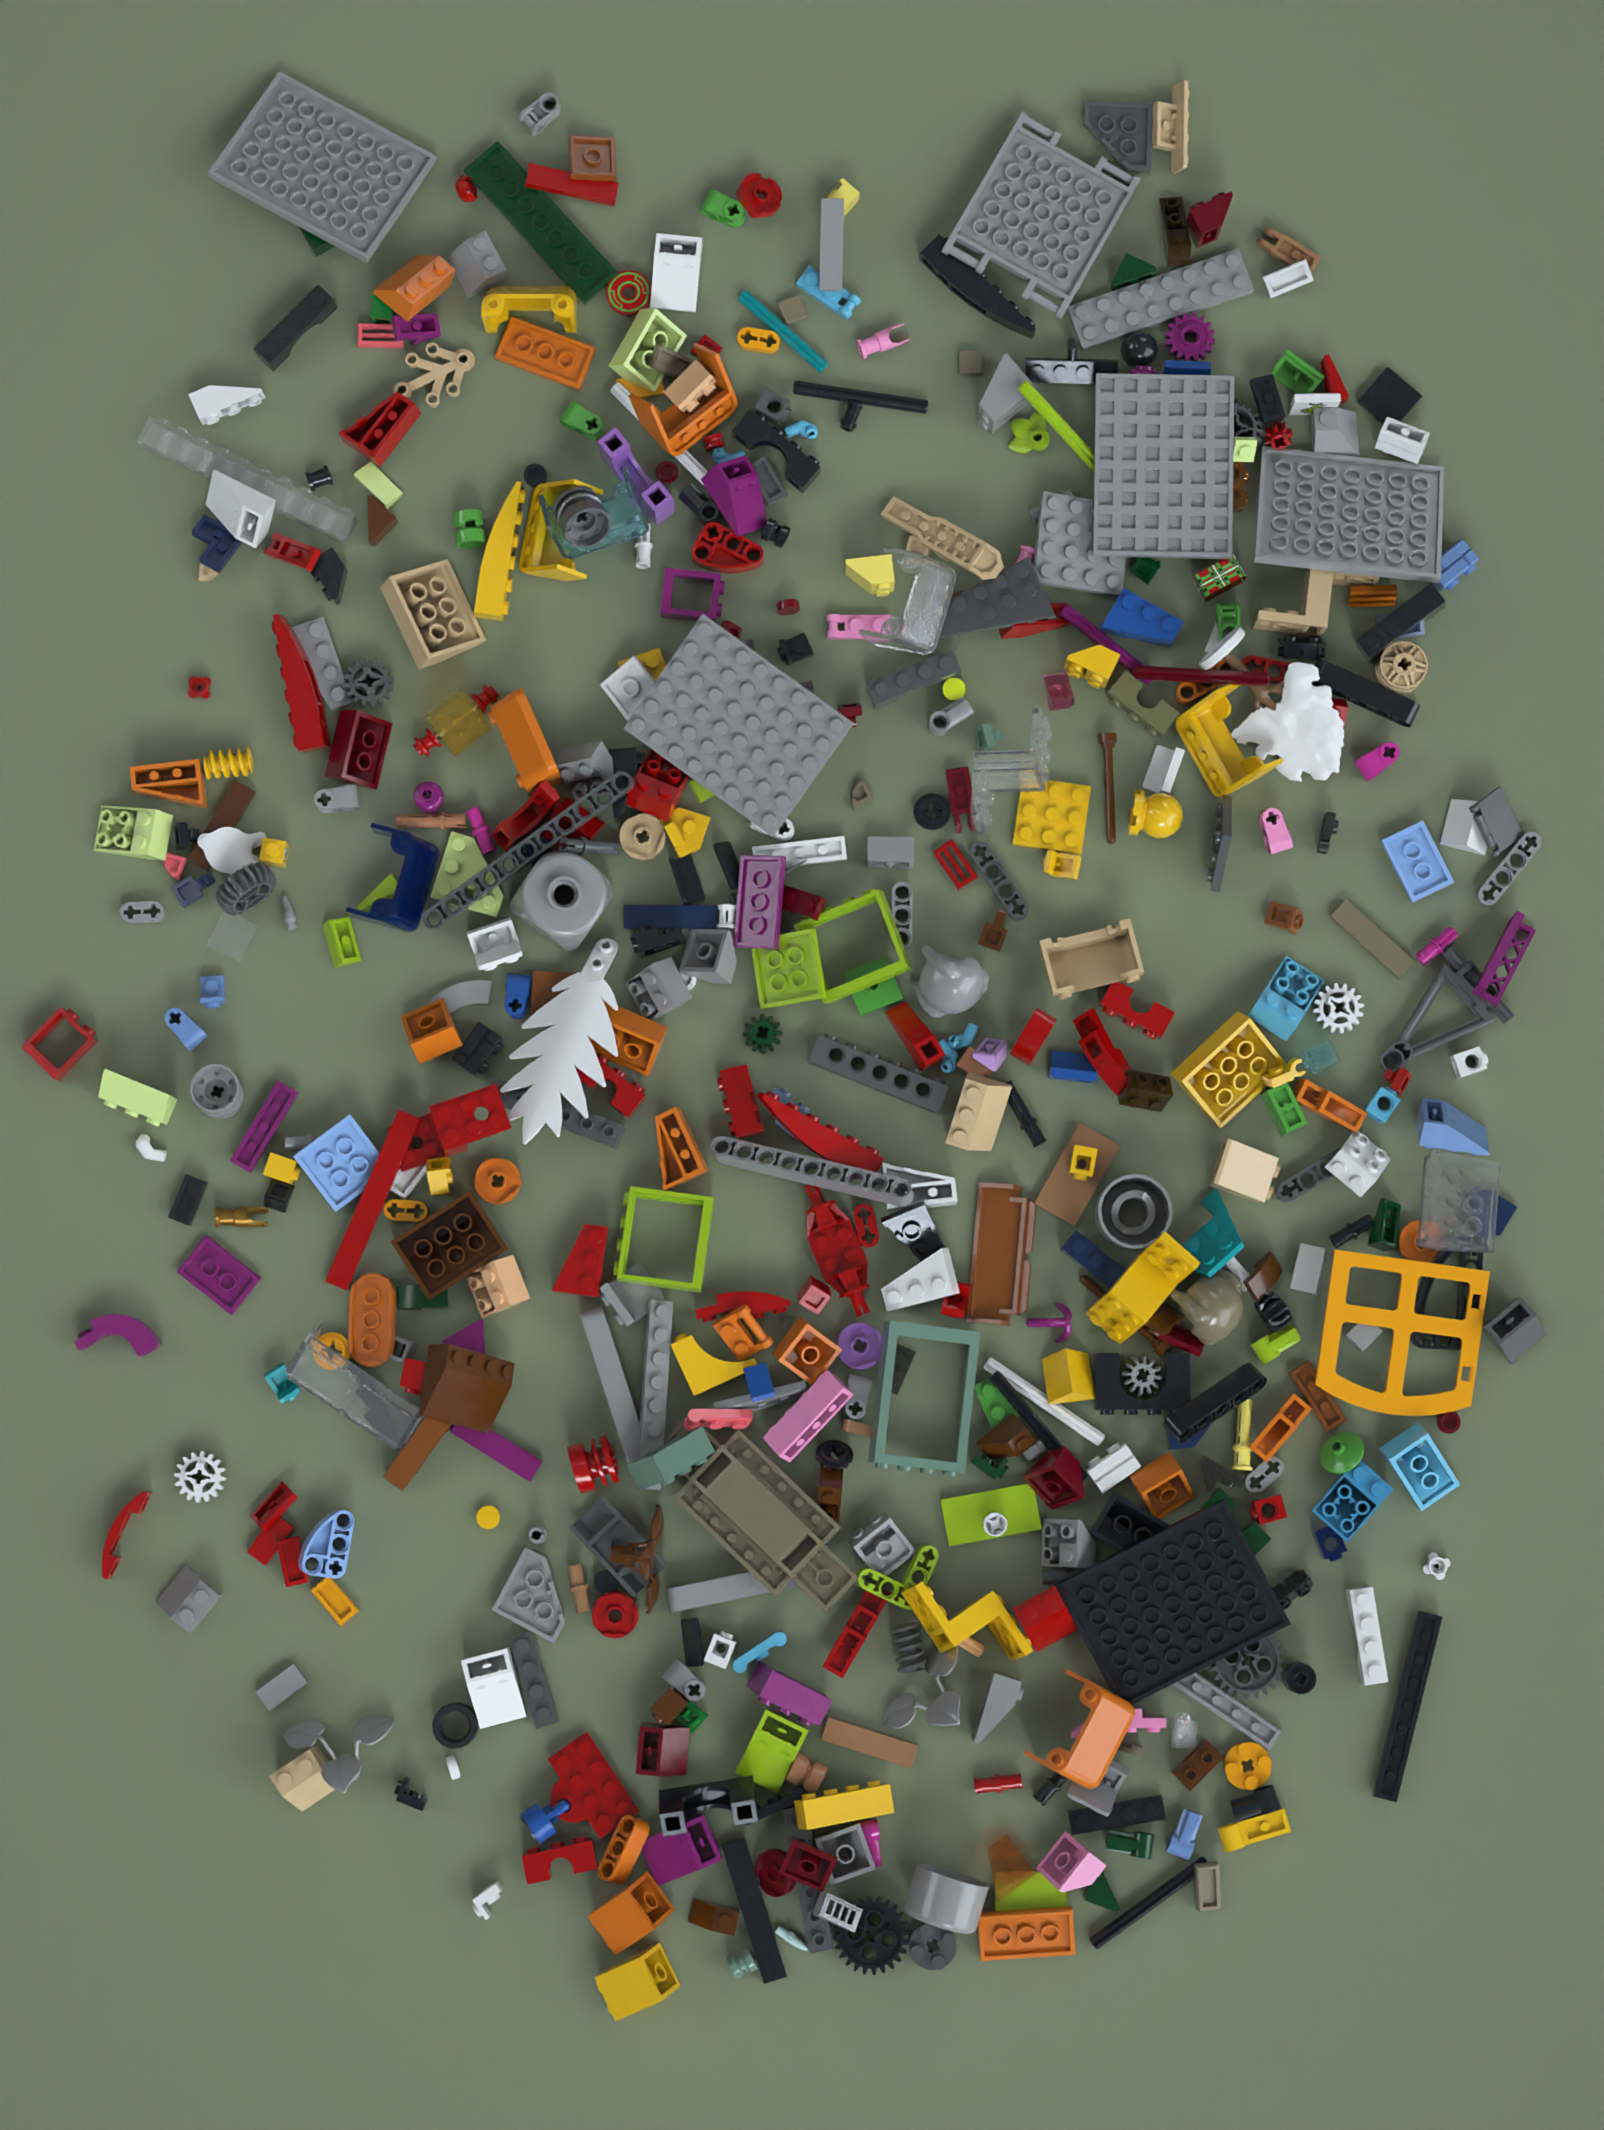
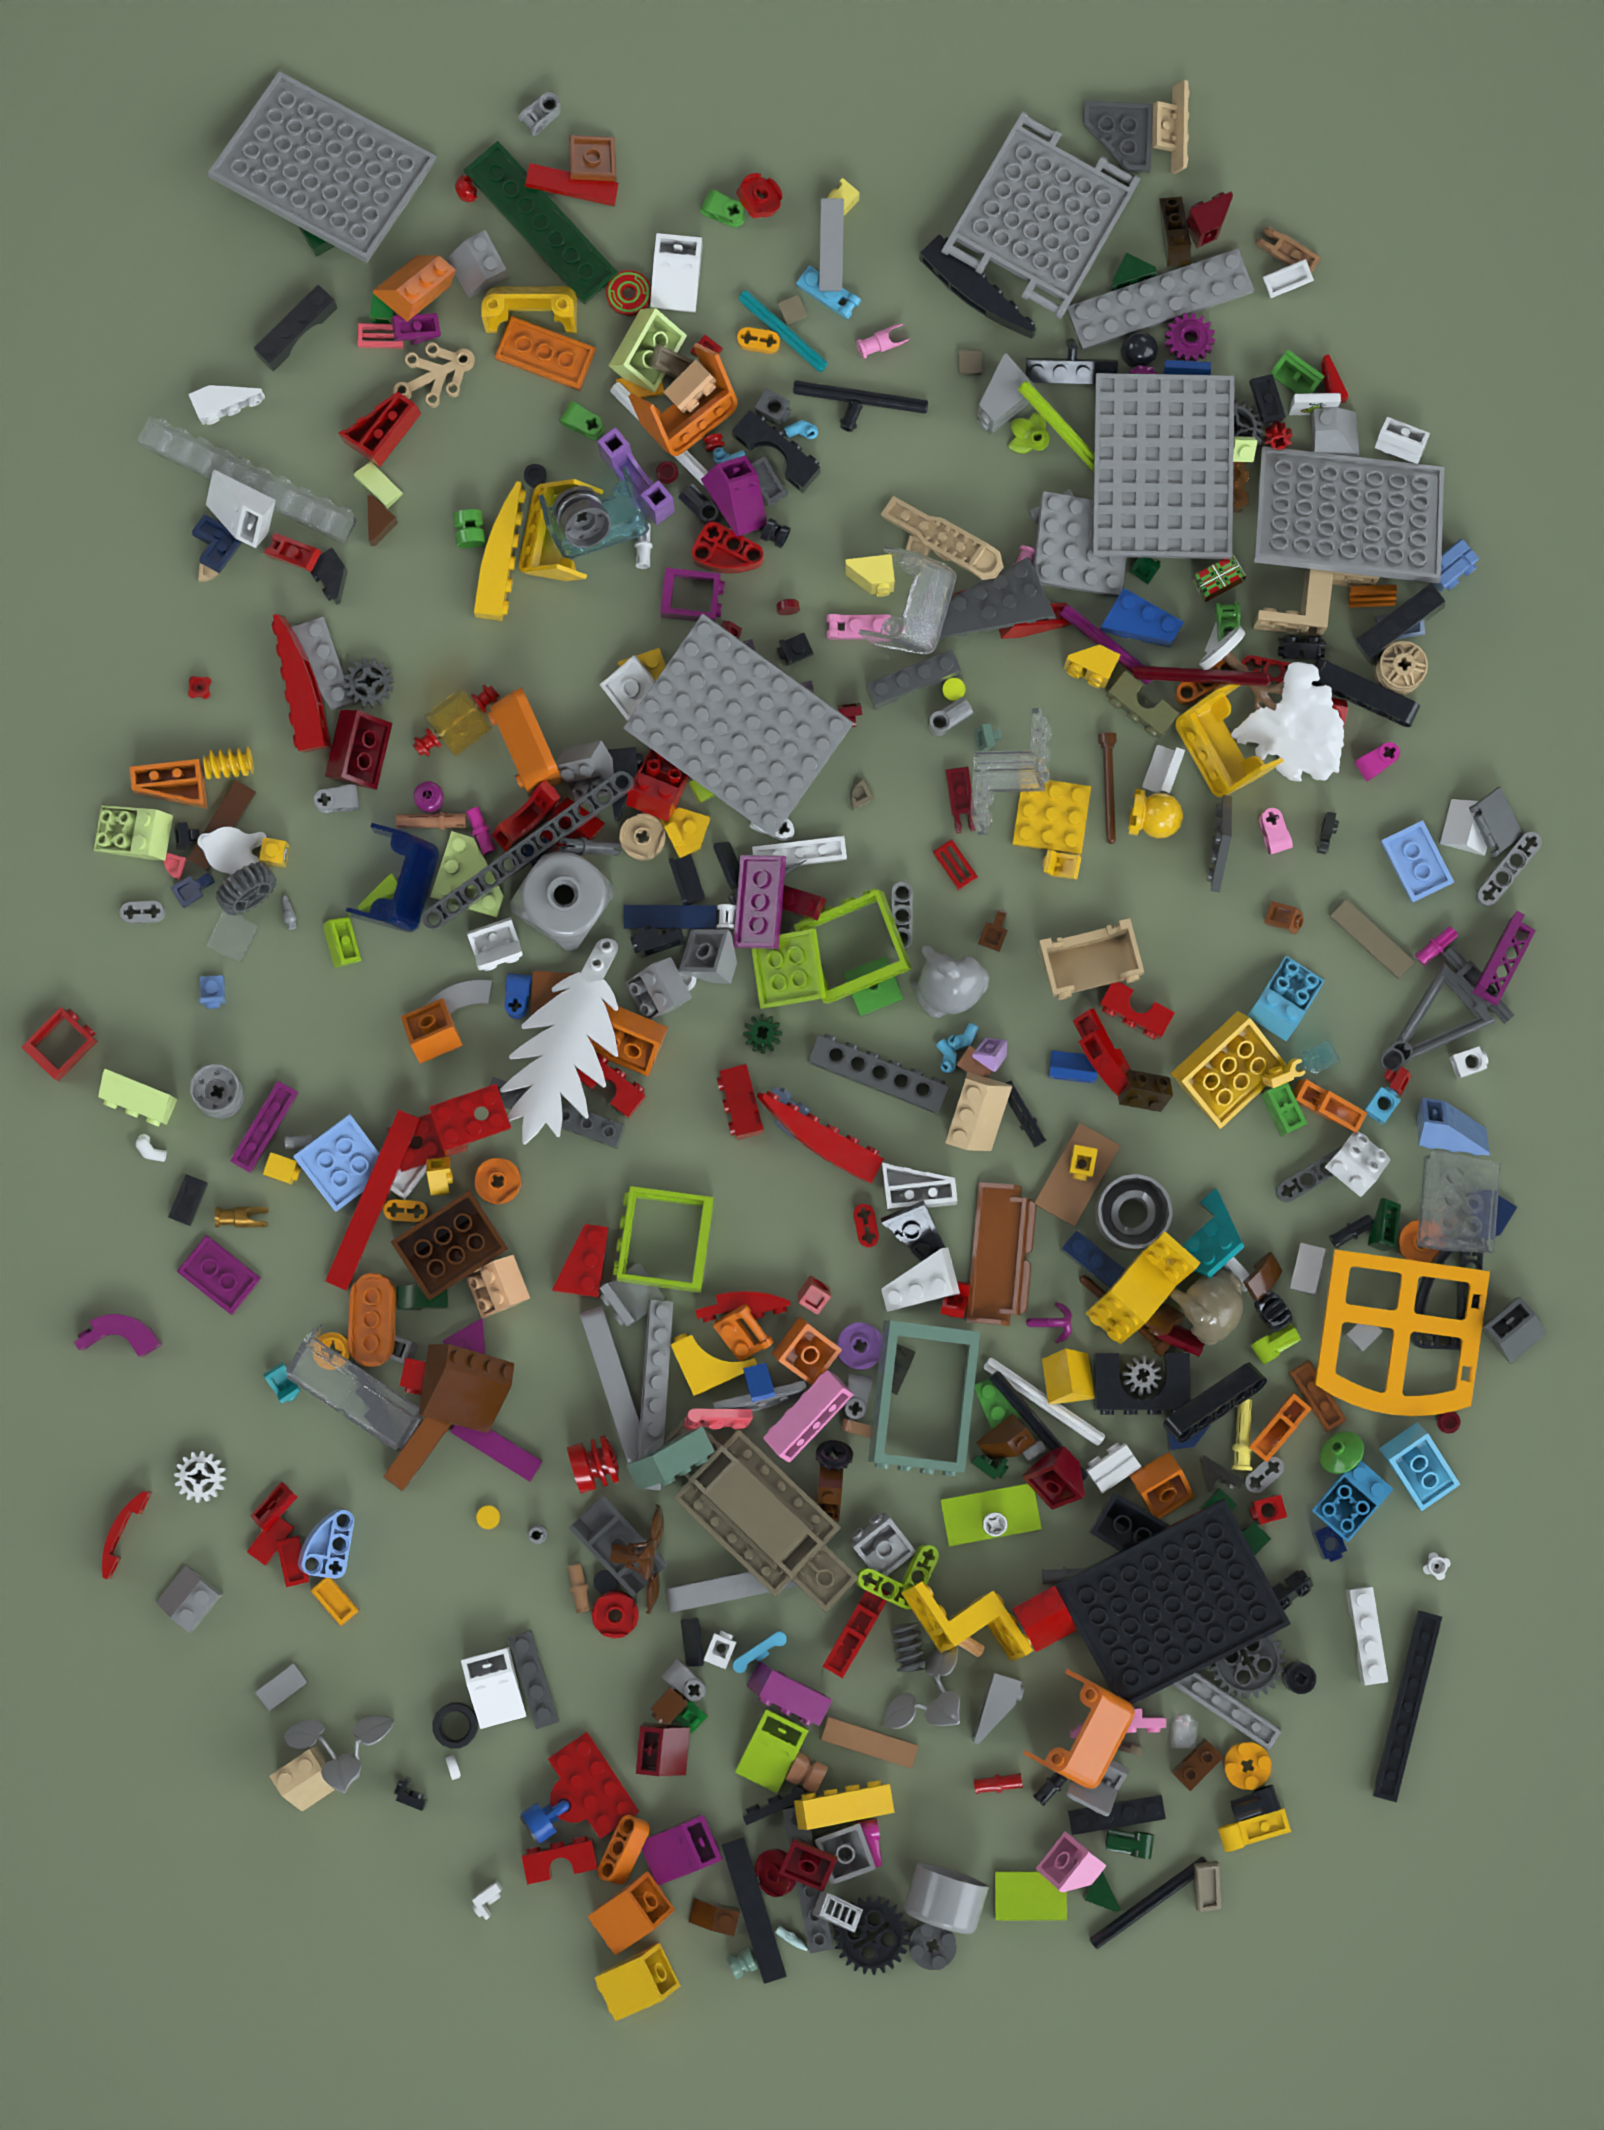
medium blue piece [164,1008,207,1052] -> none
black slope [264,1179,295,1213] -> none
black bush [305,465,334,492] -> none
tan slope [380,559,486,669] -> none
black brick [452,1022,503,1077] -> none
light grey plate [492,1547,566,1644] -> none
orange wedge [655,1107,710,1191] -> none
black arch [659,1776,758,1836] -> none
light grey beam [711,1136,913,1207] -> none
red plate [804,1185,871,1317] -> none
light grey hinge [867,836,914,869] -> none
red slope [885,1001,946,1072] -> none
black gear [914,793,951,831] -> none
dark grey beam [969,841,1029,921] -> none
orange tile [978,1906,1076,1961] -> none
clear orange wing [987,1834,1035,1902] -> none
red beam [1010,1008,1057,1066] -> none
light grey slope [1041,1518,1096,1568] -> none
clear pink slope [1044,672,1074,711] -> none
medium blue piece [1166,1808,1203,1860] -> none
tan slope [1209,1138,1281,1204] -> none
white gear [1313,983,1364,1034] -> none
black tile [1357,367,1422,424] -> none

